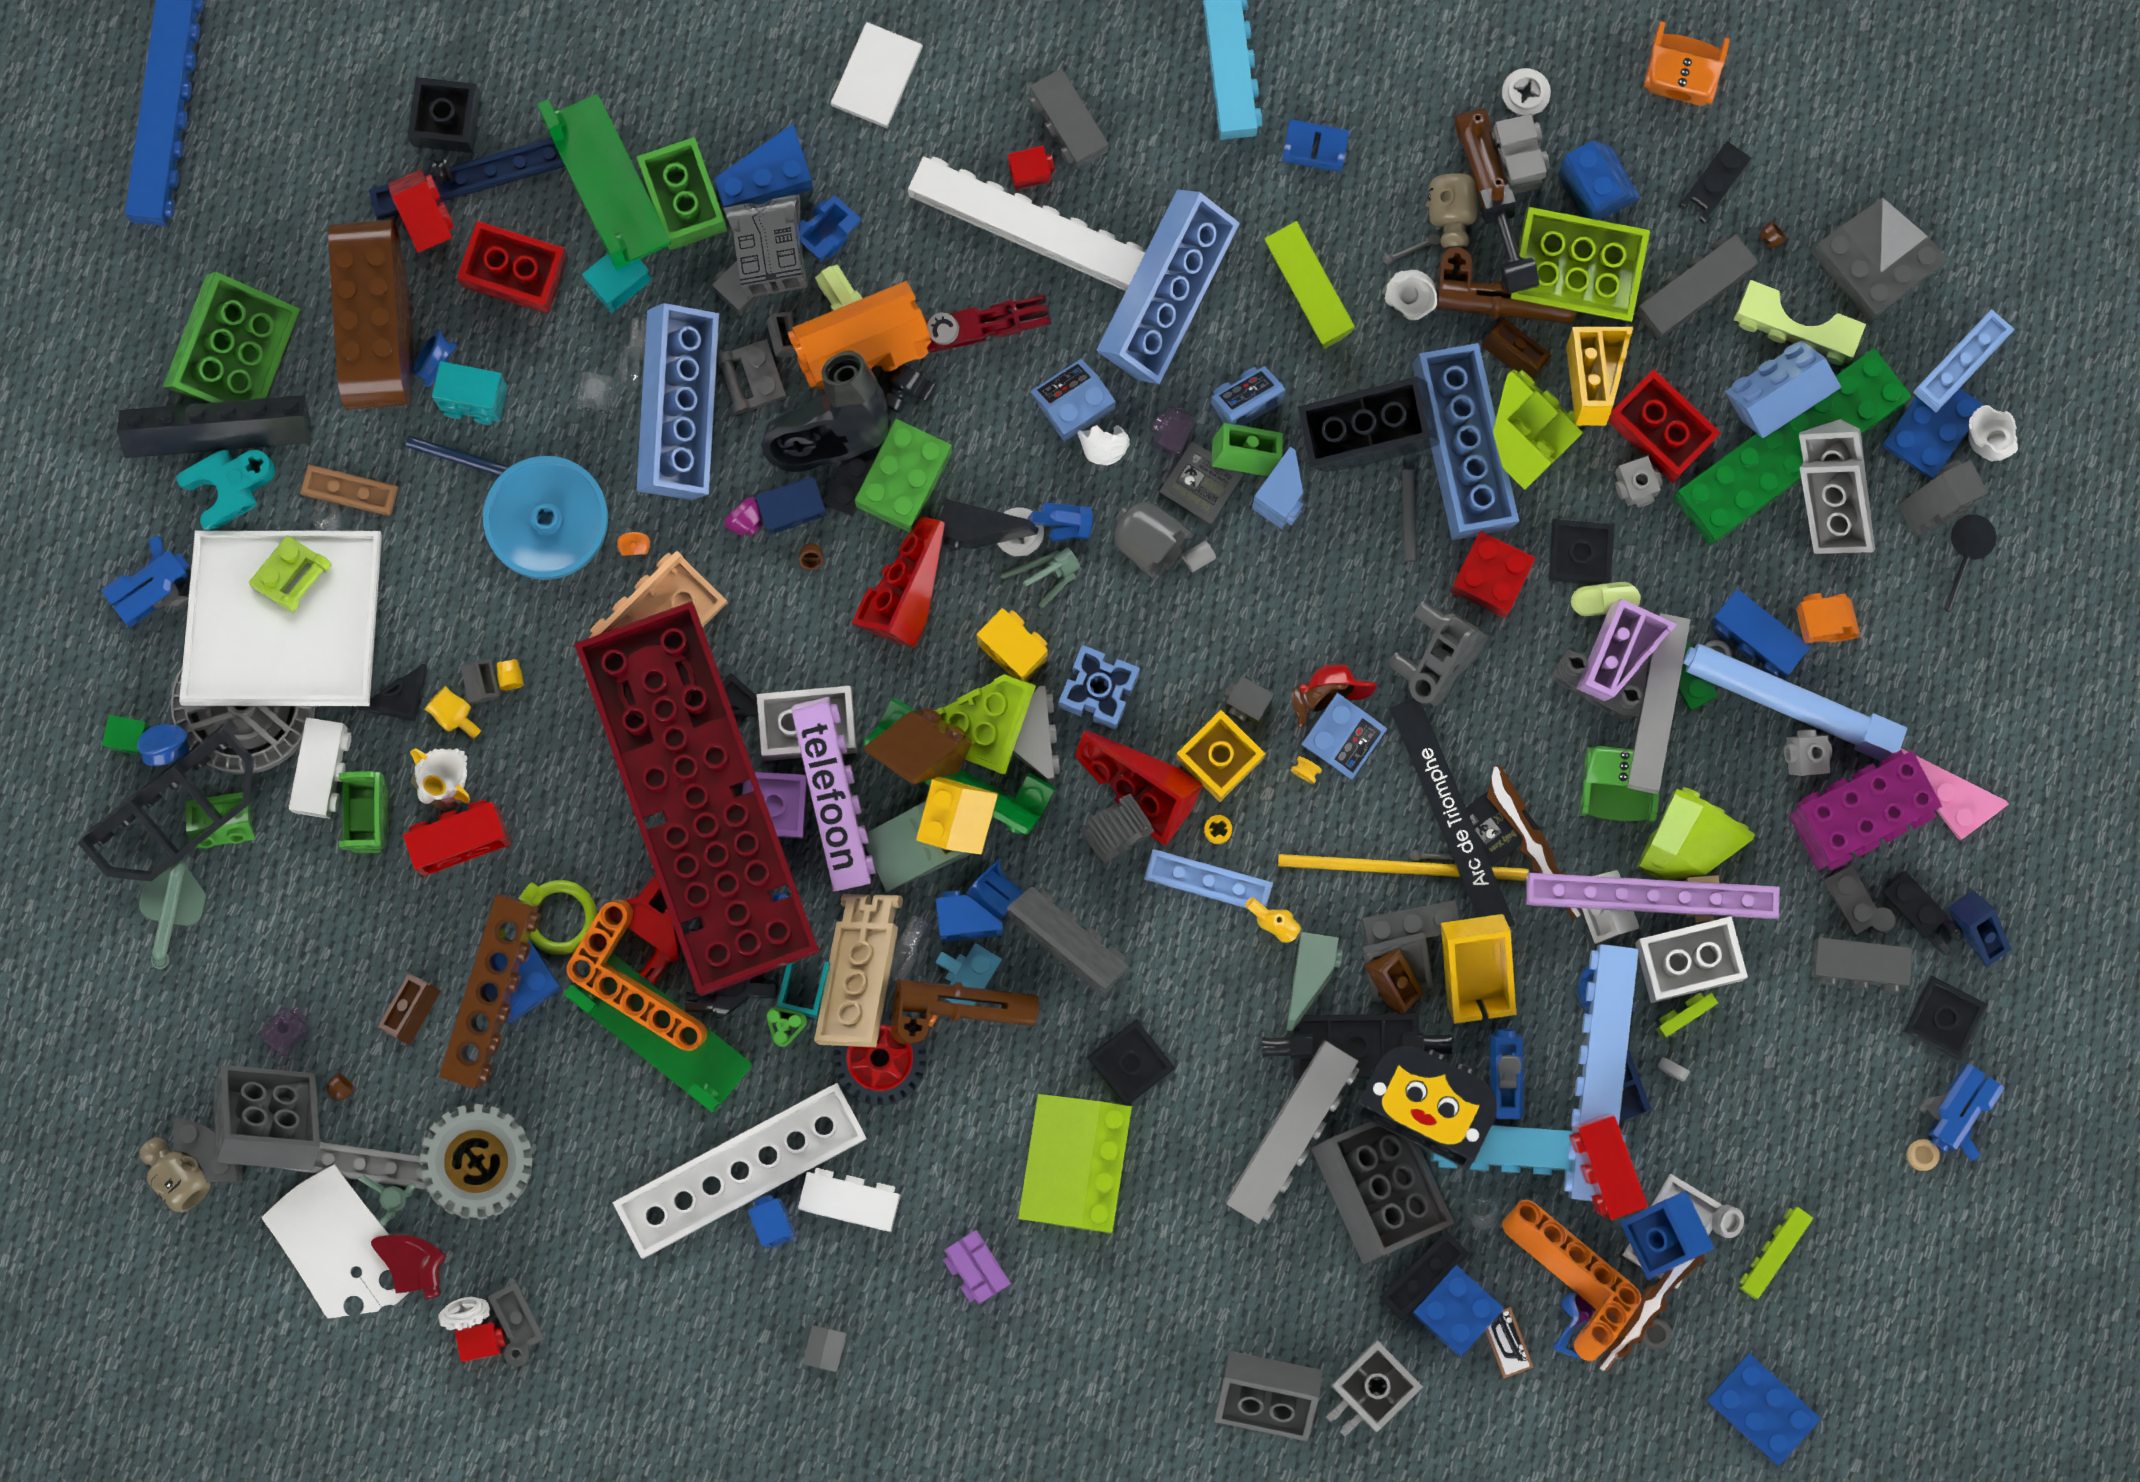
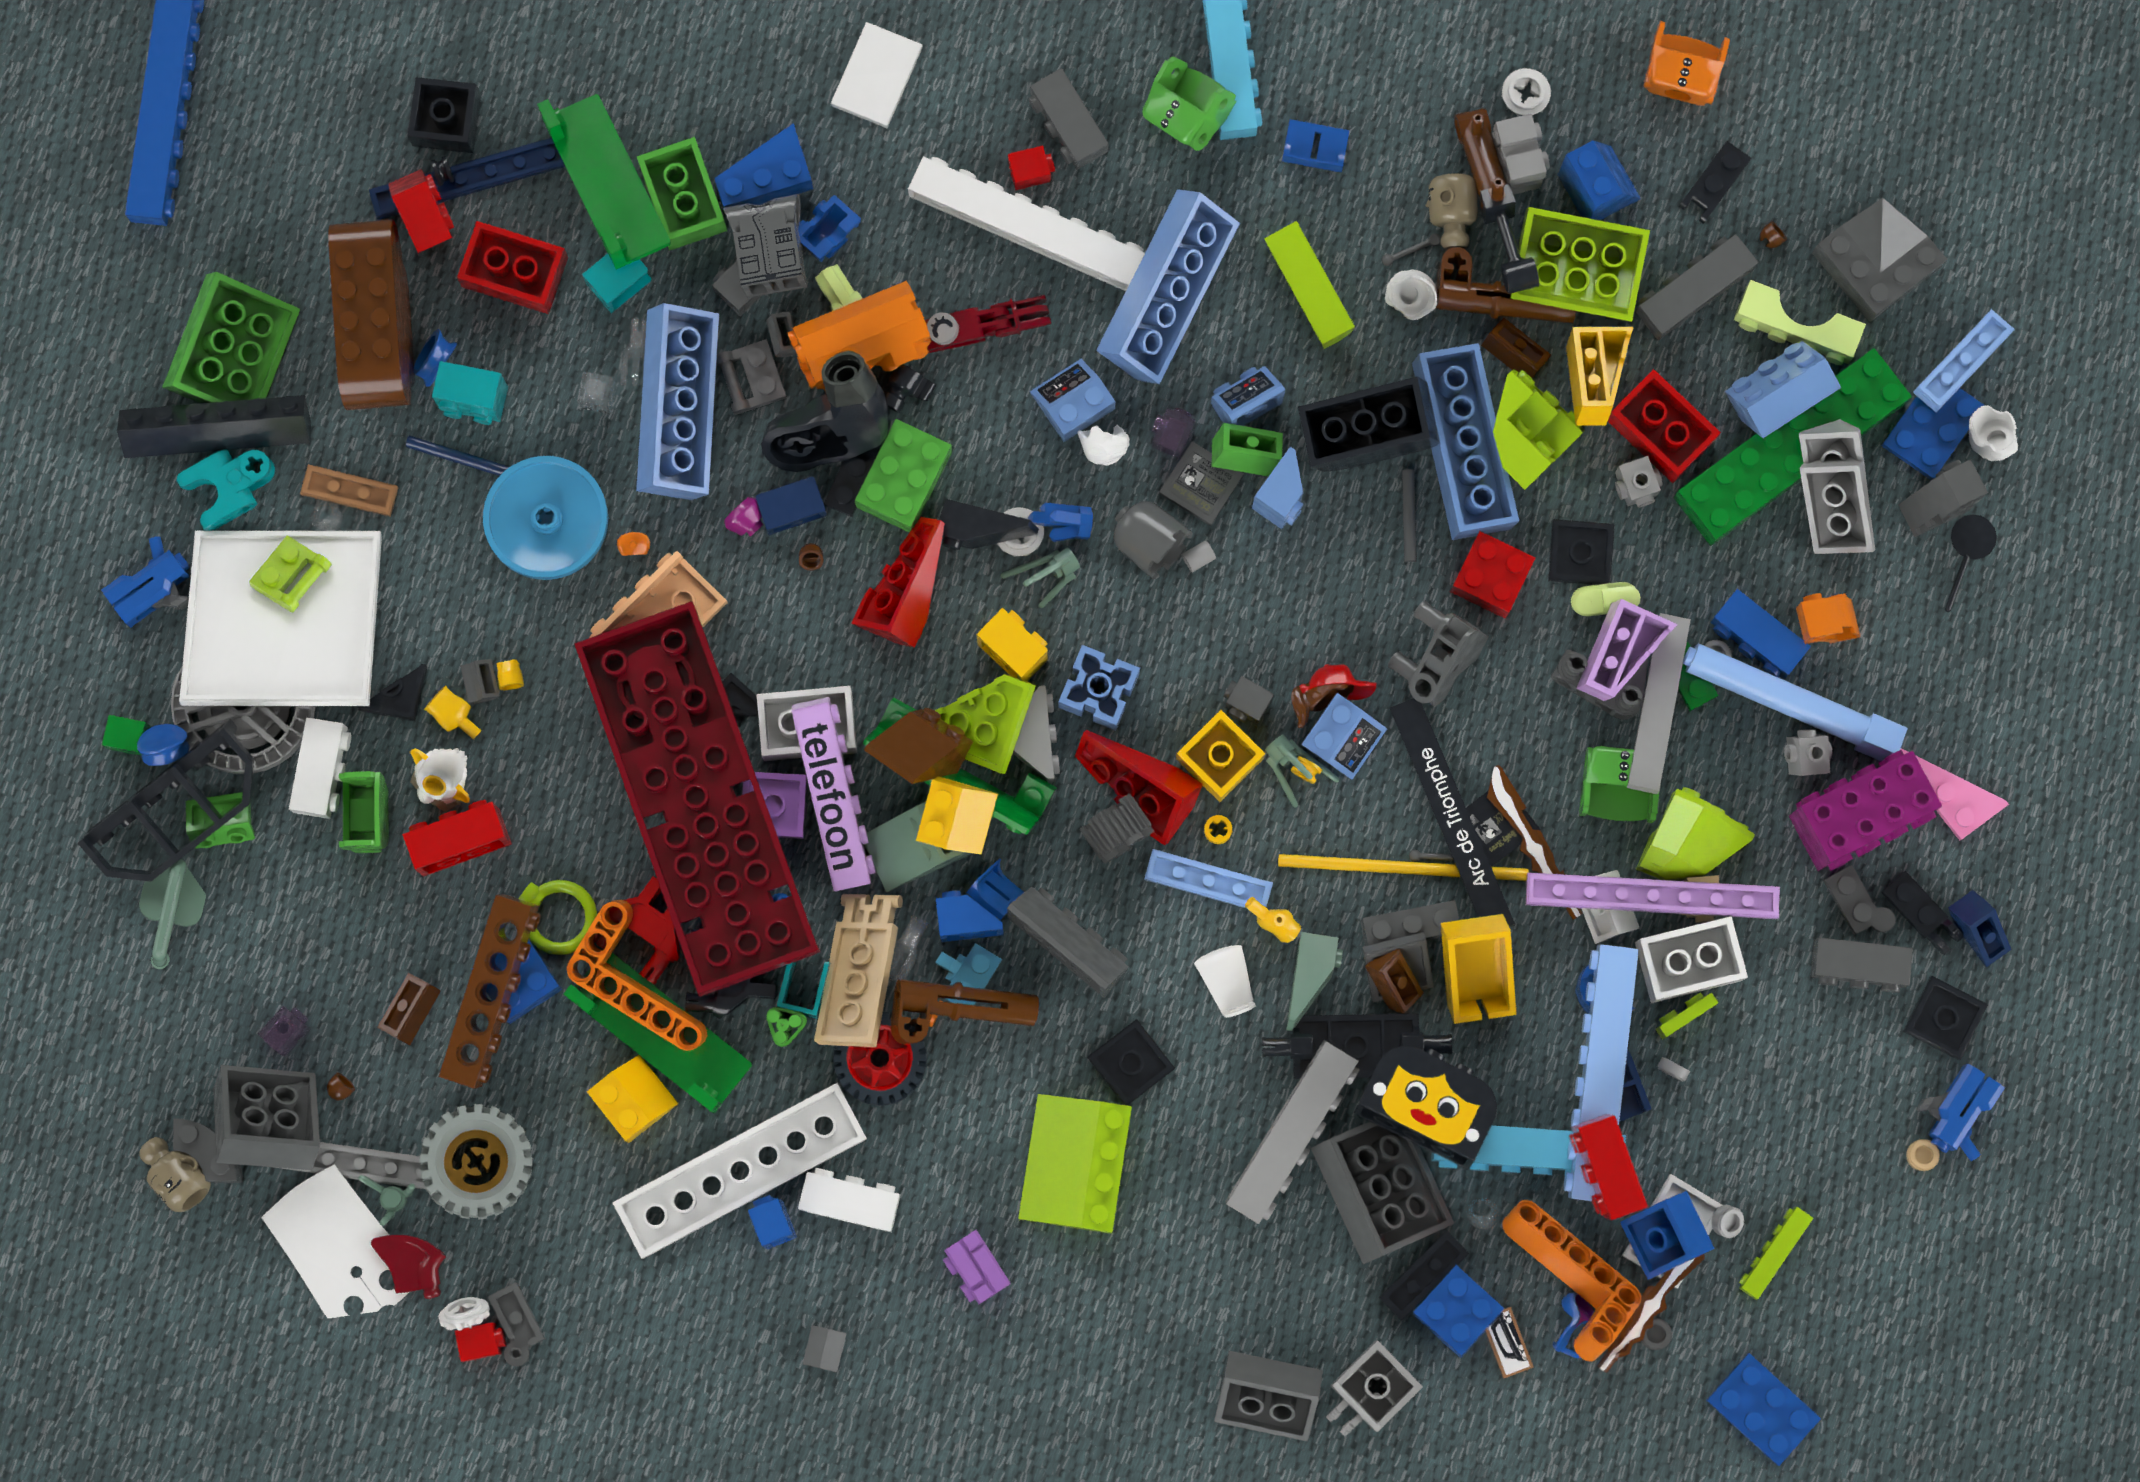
blue piece [1489,1029,1523,1119] -> none
none -> yellow slope [587,1055,679,1143]
none -> bright green piece [1143,56,1237,151]
none -> white piece [1194,945,1256,1018]
none -> sand green plant [1265,734,1340,808]

